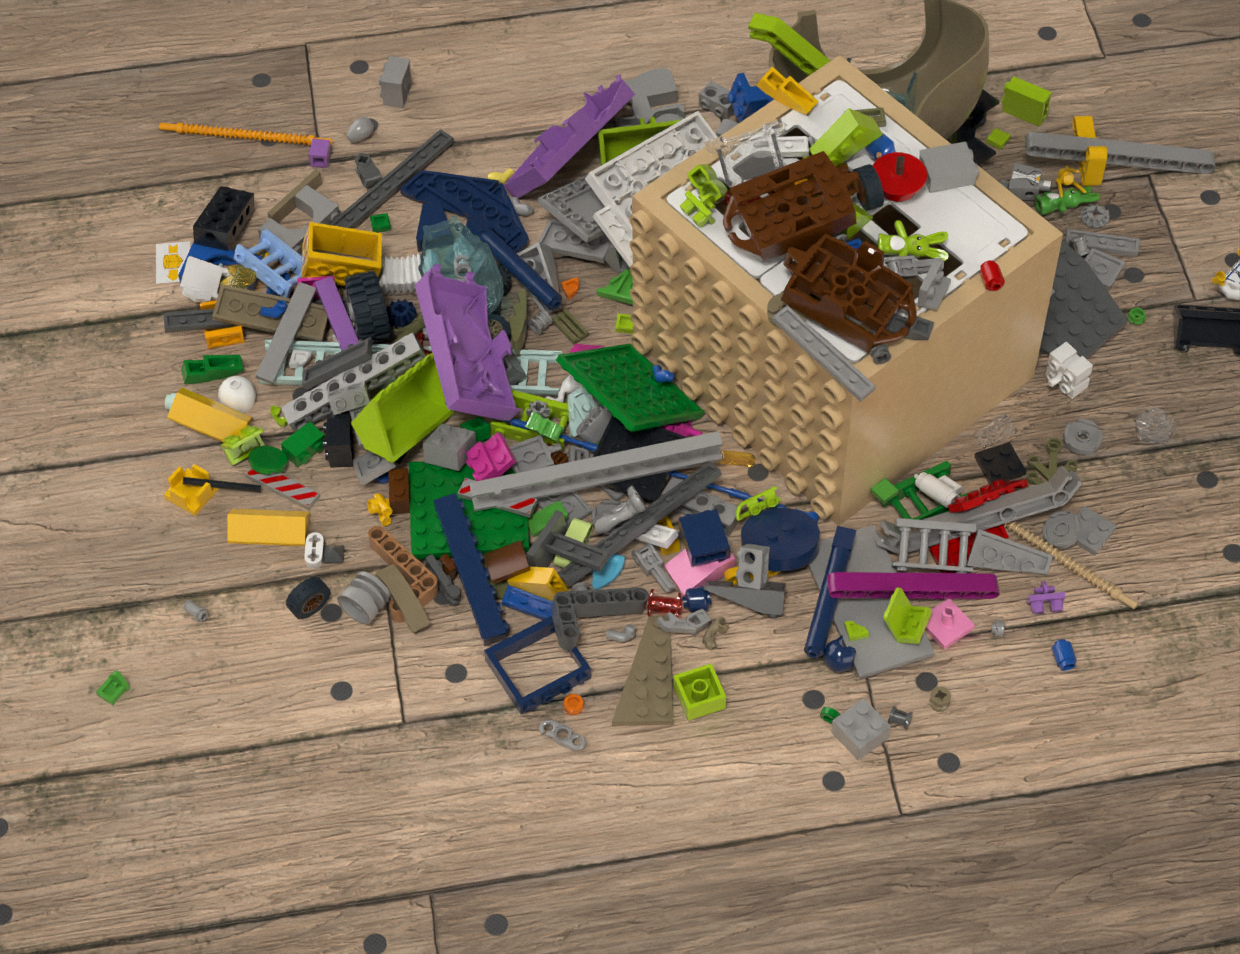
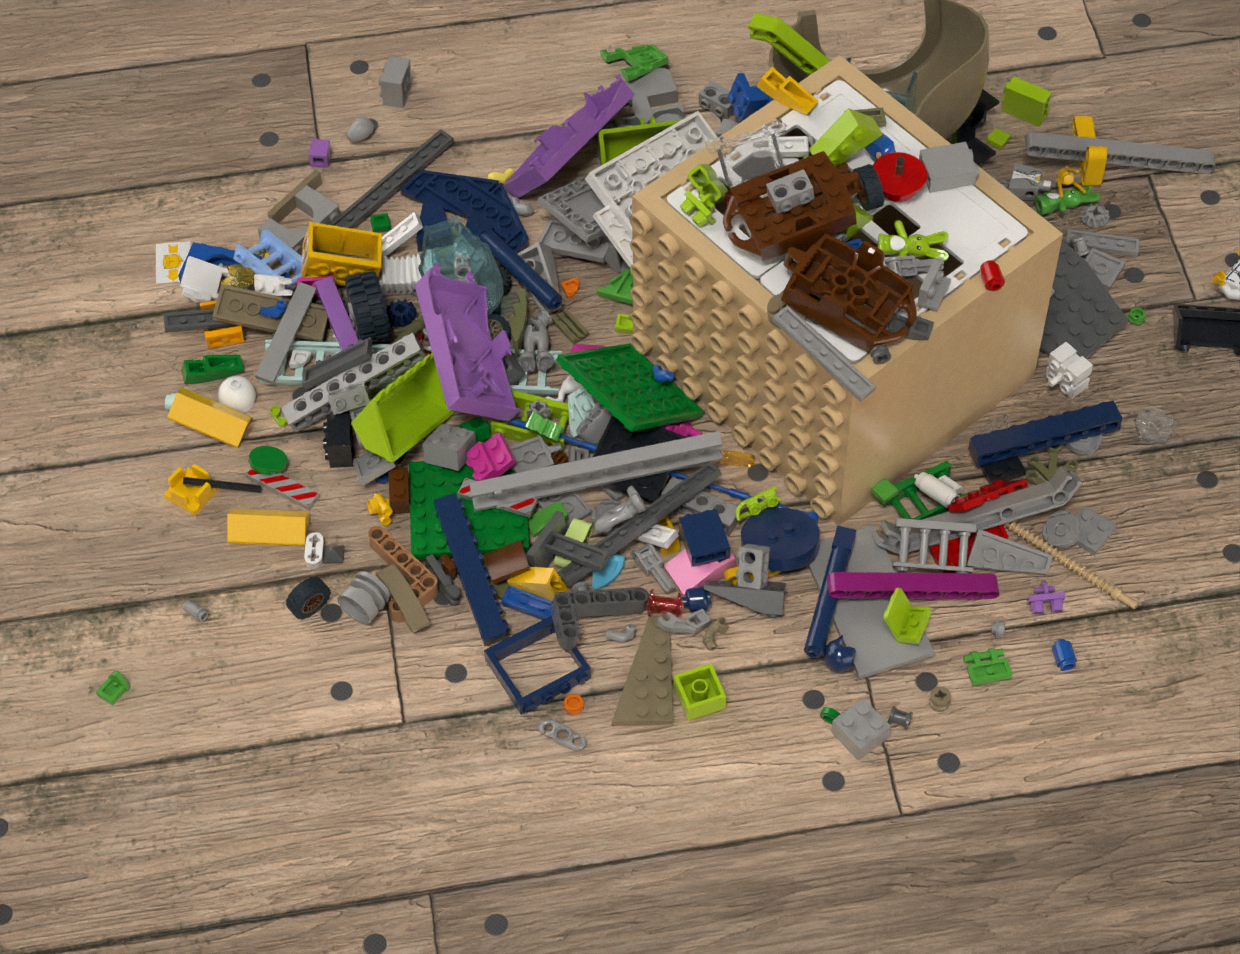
light orange hose [159,122,333,146] -> none
black brick [193,186,255,251] -> none
lime bracket [220,425,265,465] -> none
green brick [281,421,325,468] -> none
dark grey piece [355,153,382,188] -> none
lime tile [844,621,869,642] -> none
bright pink tile [925,599,975,650] -> none
none -> white hinge [254,274,293,296]
none -> white plate [382,212,423,256]
none -> light grey piece [518,324,554,371]
none -> bright green wing [600,44,668,81]
none -> light grey brick [766,169,815,214]
none -> bright green plate [963,648,1012,686]
none -> dark blue brick [968,400,1122,467]

